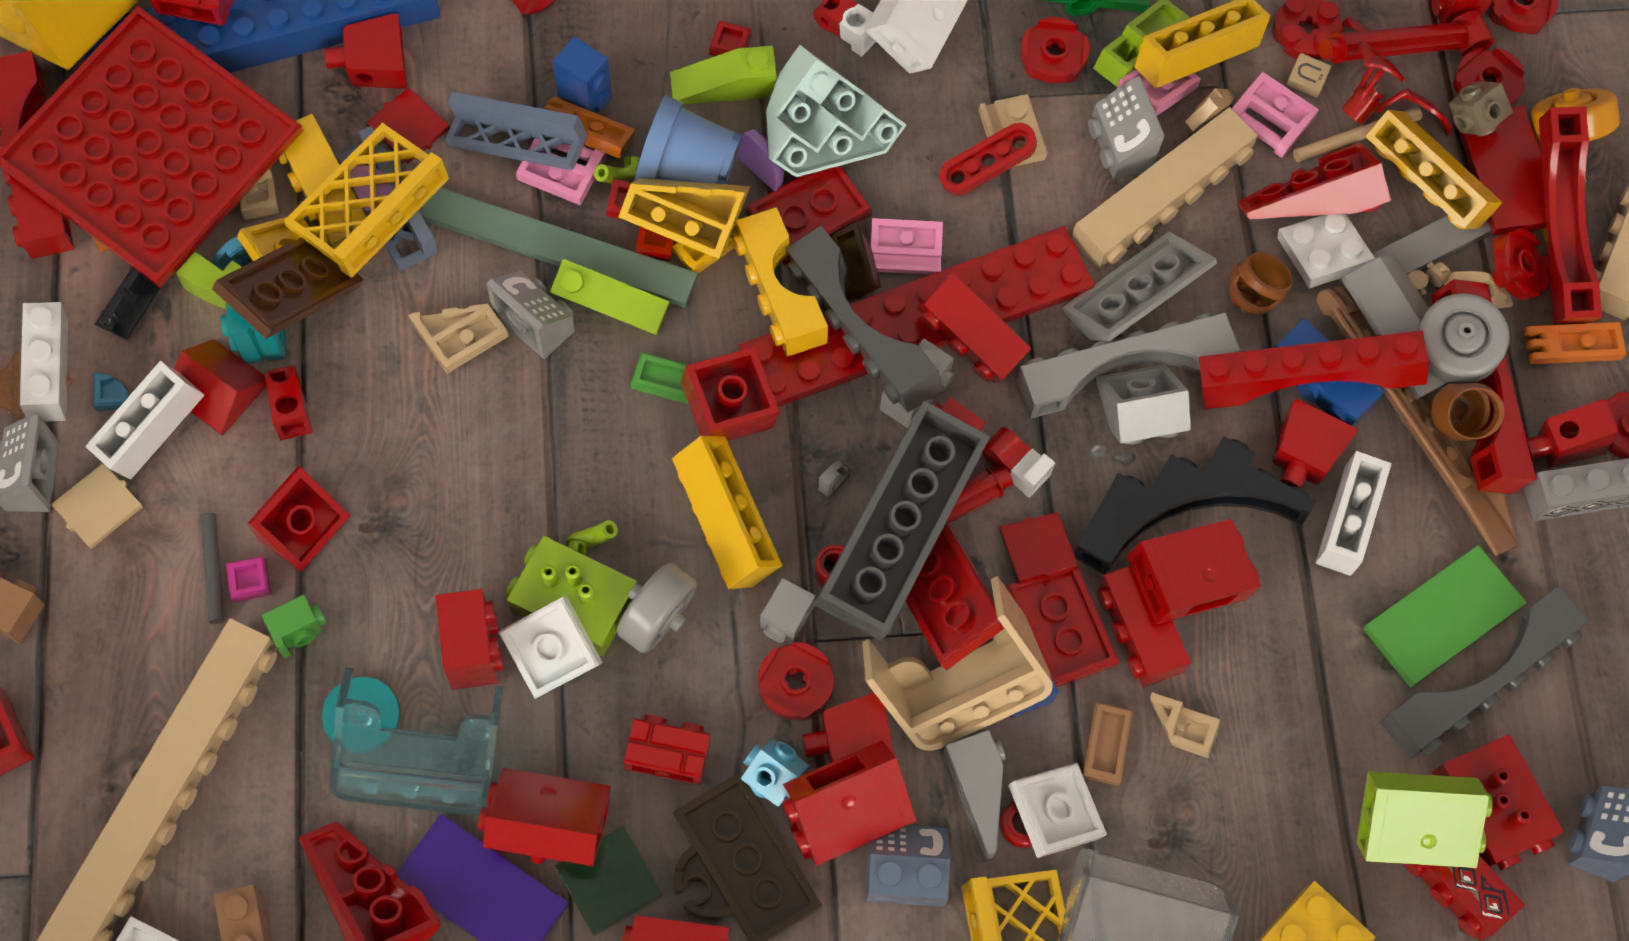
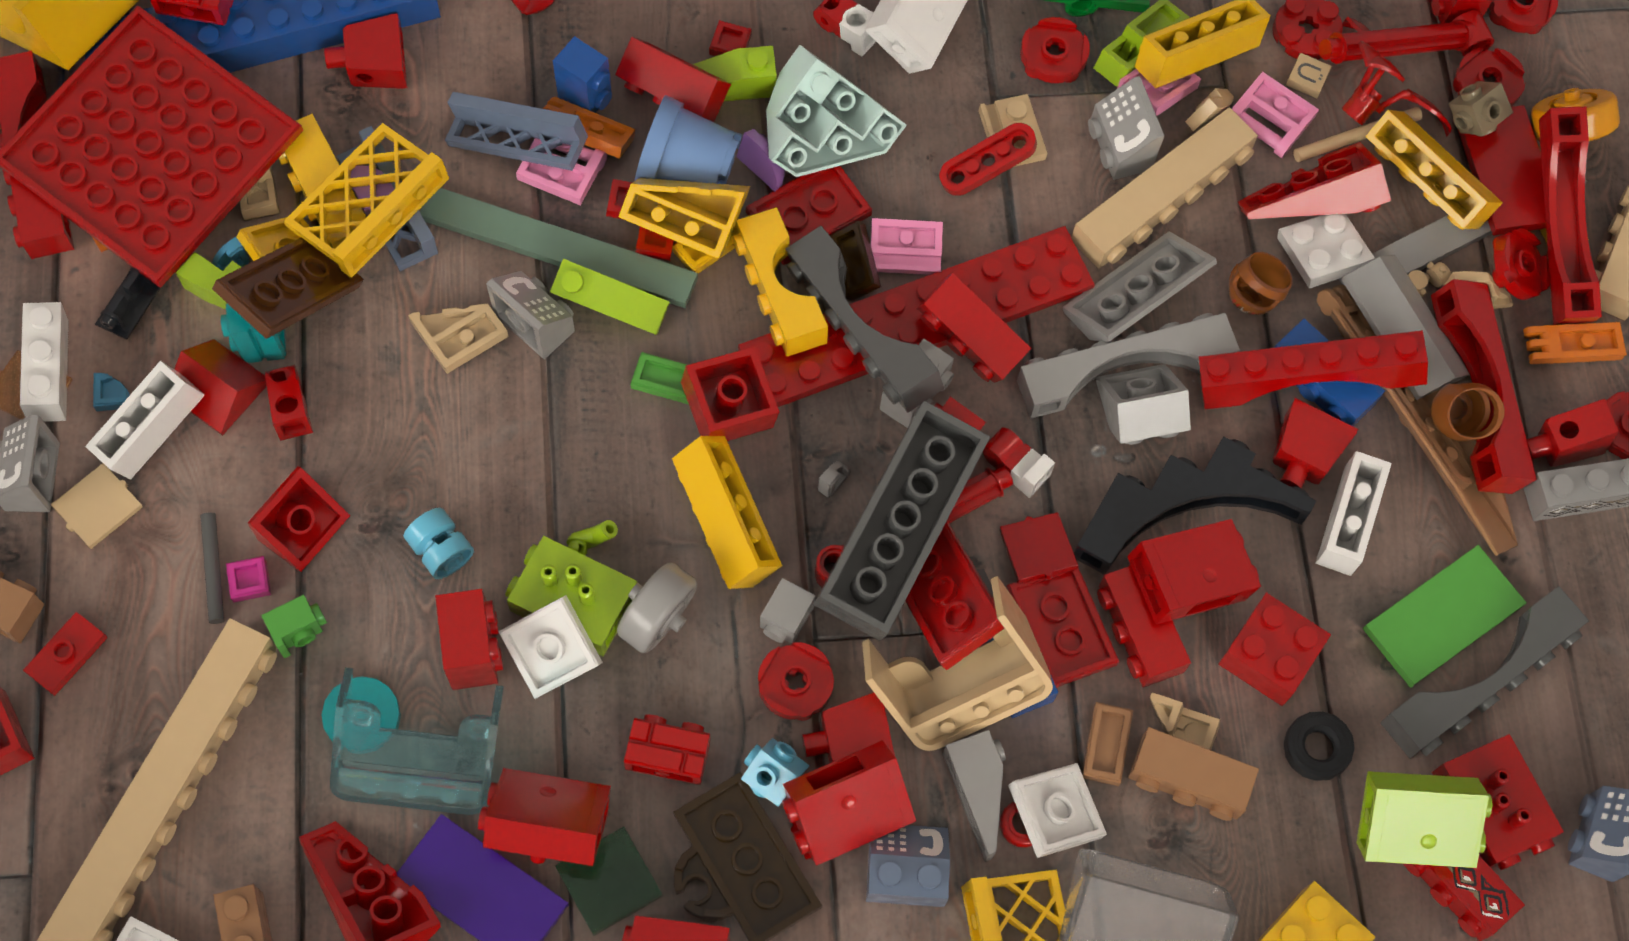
red piece [366,87,450,164] -> none
lime arm [594,156,640,184] -> none
light grey wheel [1417,293,1510,384] -> none
none -> red plate [23,612,108,696]
none -> medium azure wheel [403,508,474,579]
none -> red brick [615,37,731,122]
none -> medium nougat brick [1128,727,1259,821]
none -> red brick [1218,592,1331,706]
none -> black tyre [1284,711,1355,781]

